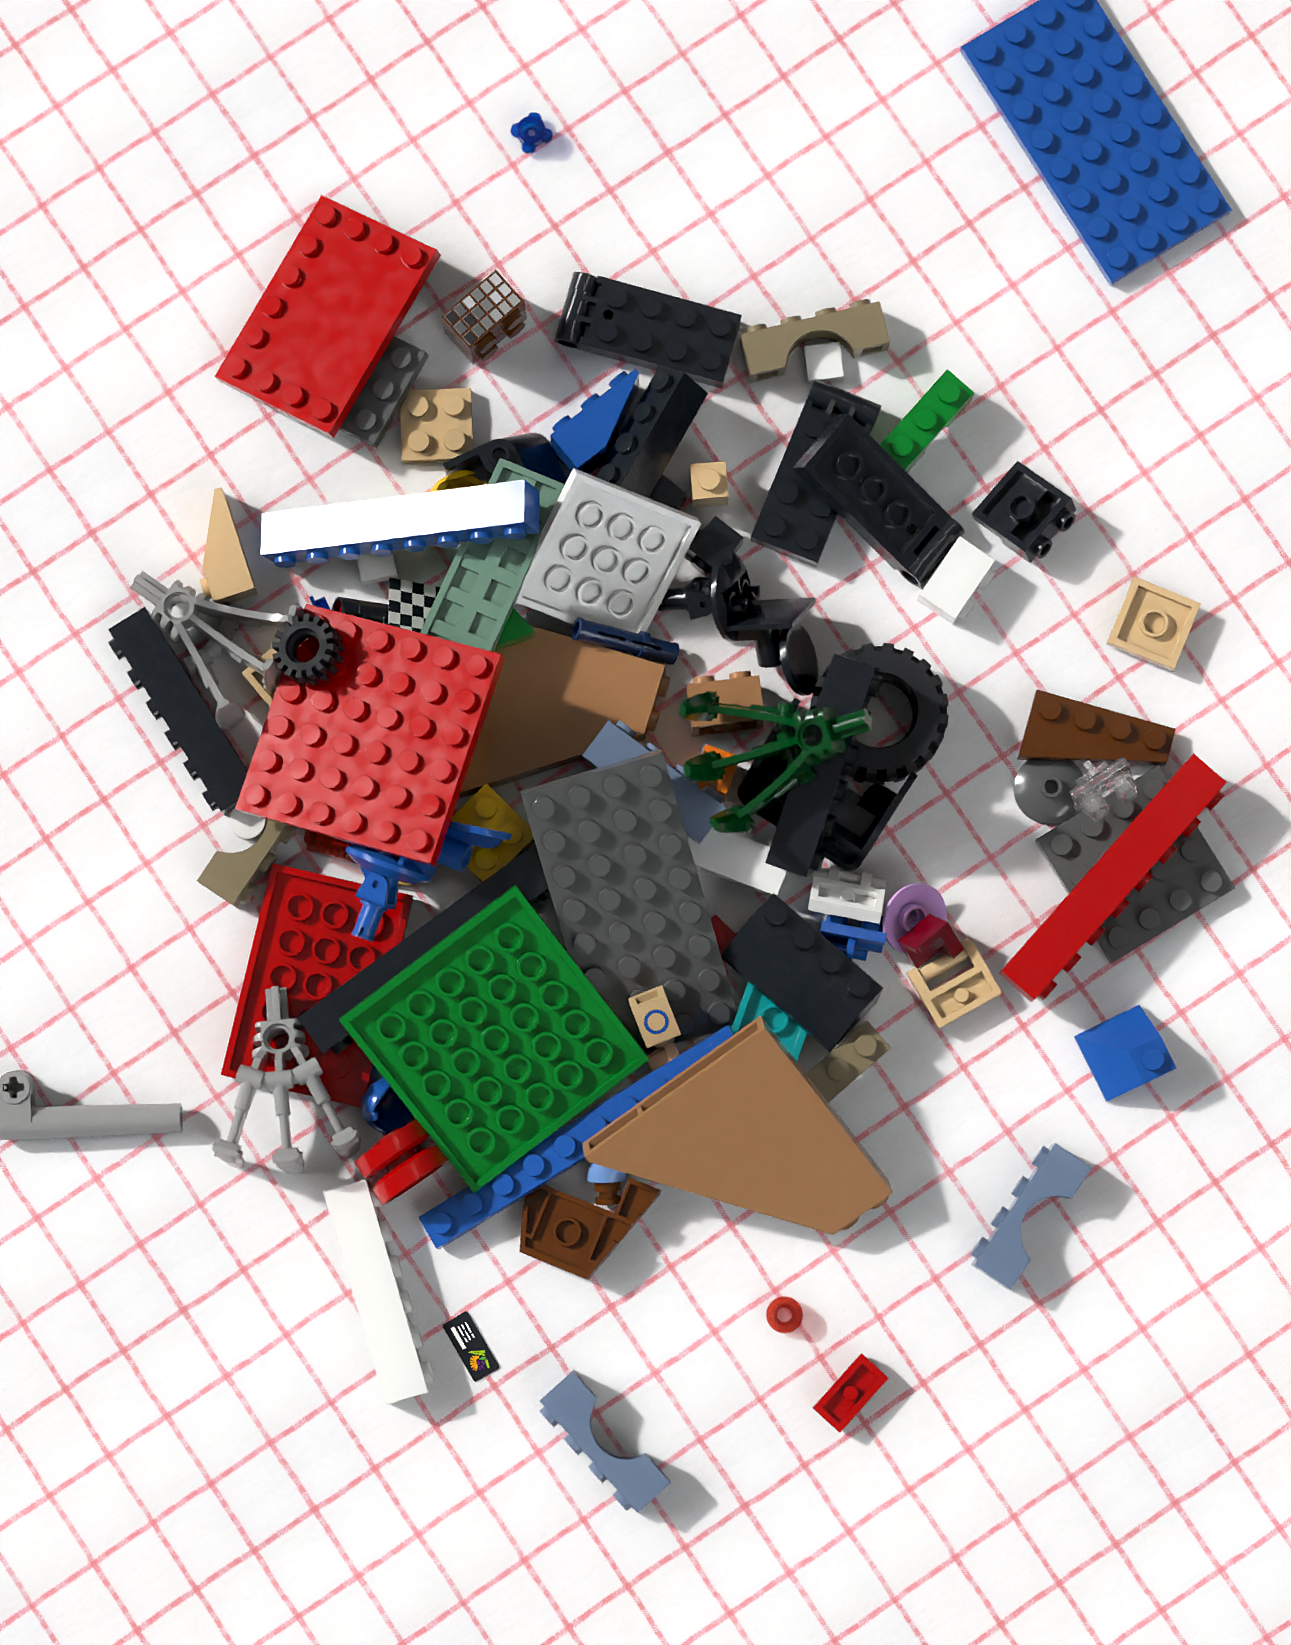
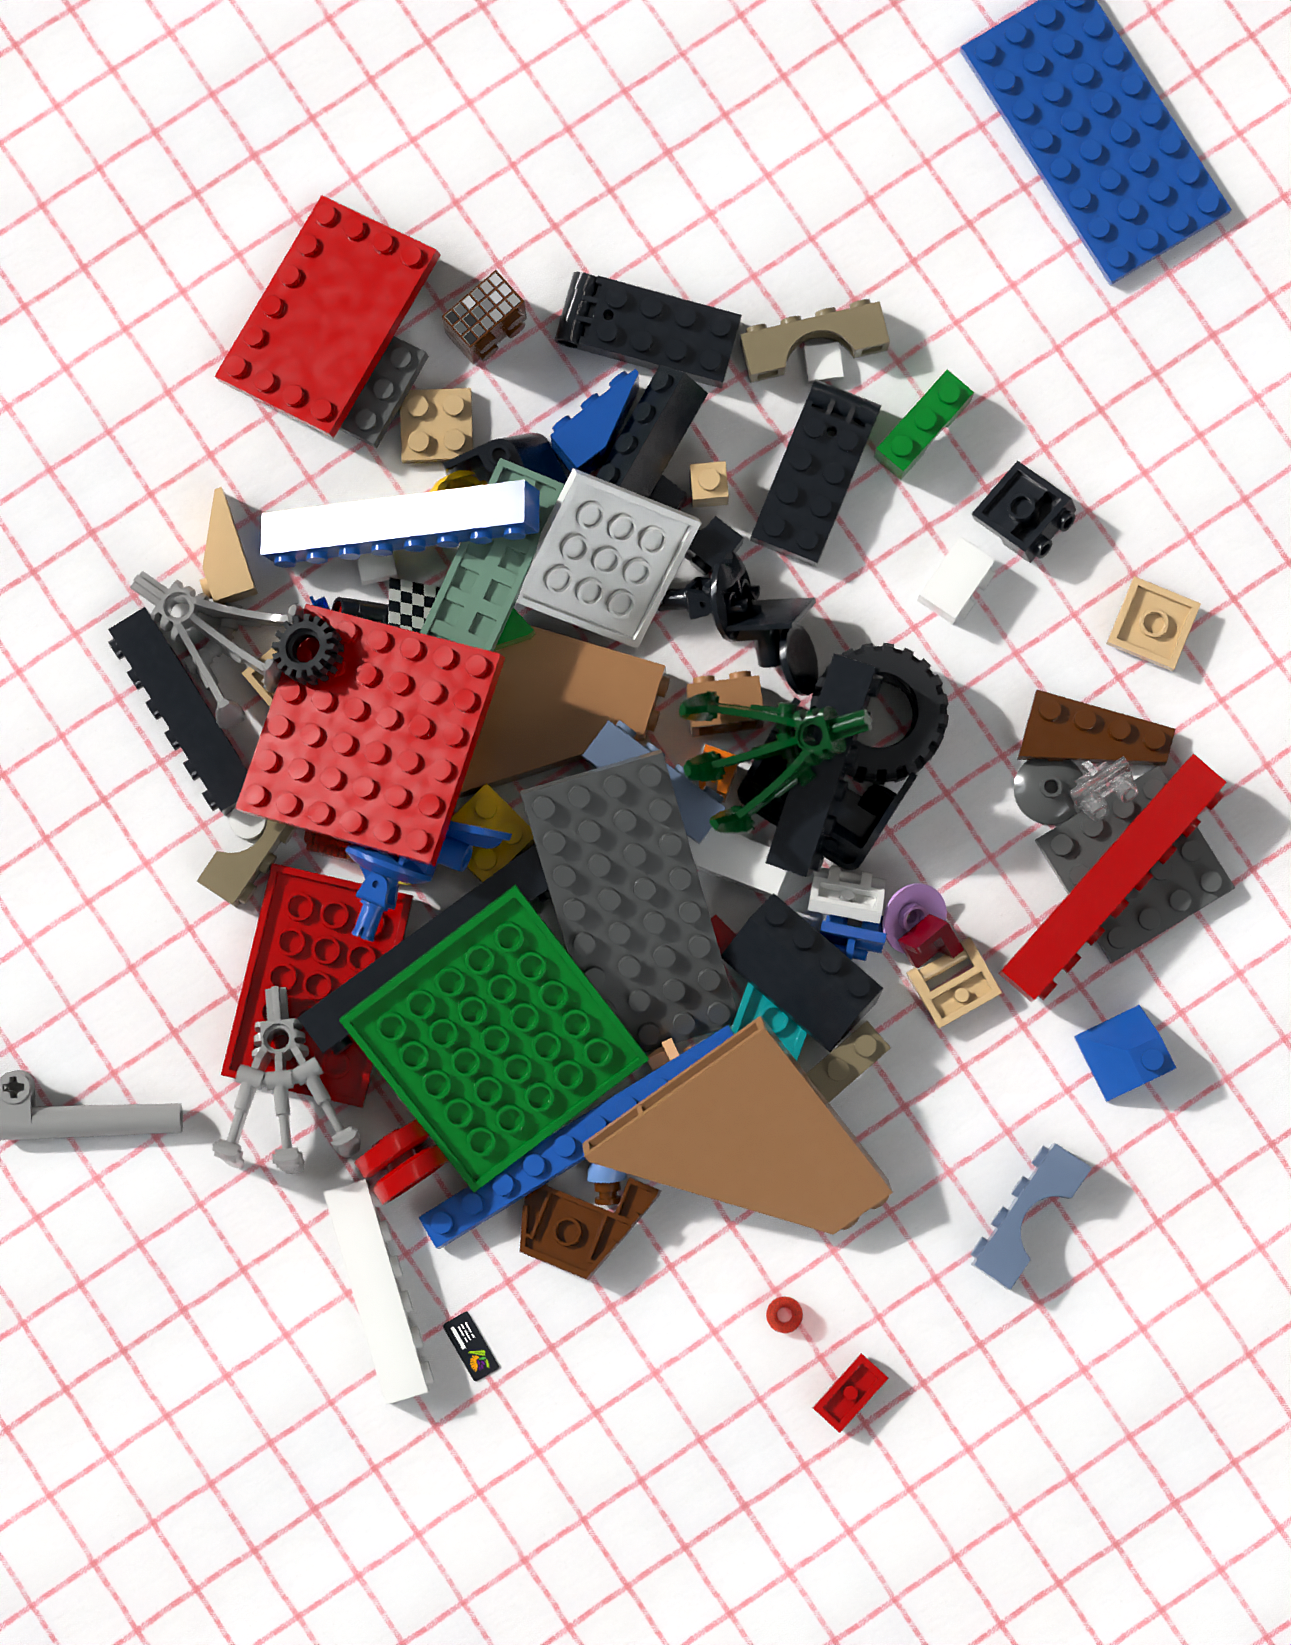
blue hair [361,1077,413,1136] -> none
clear blue plate [511,112,553,154] -> none
sand blue arch [539,1370,671,1513] -> none
dark blue pin [571,617,679,665] -> none
tan brick [628,985,681,1048] -> none
black hinge [792,414,965,587] -> none

